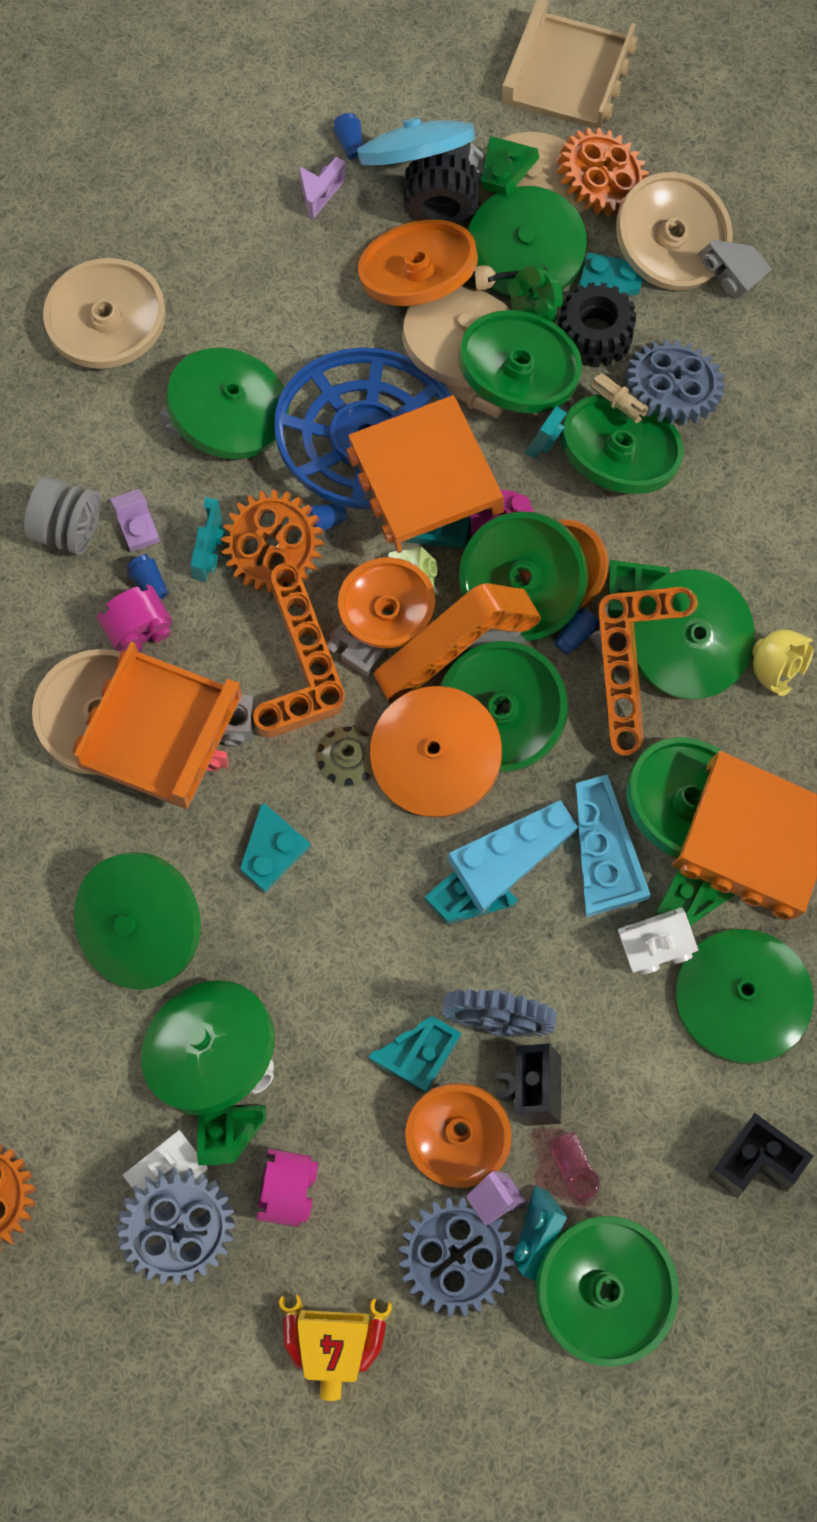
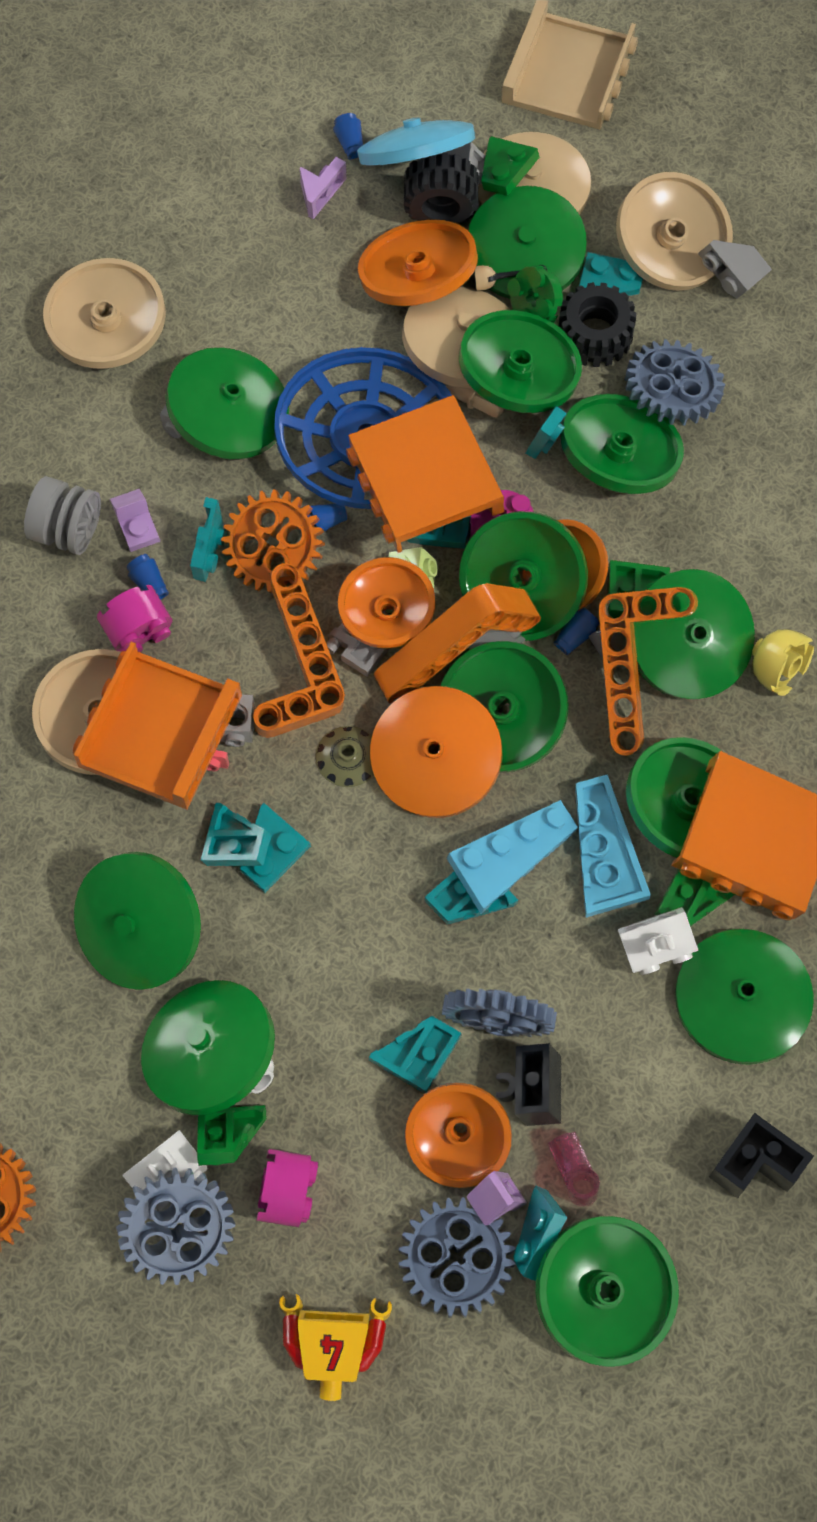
orange gear [557,127,649,218] -> none
tan axle [591,373,648,423] -> none
none -> teal wing [200,802,271,866]

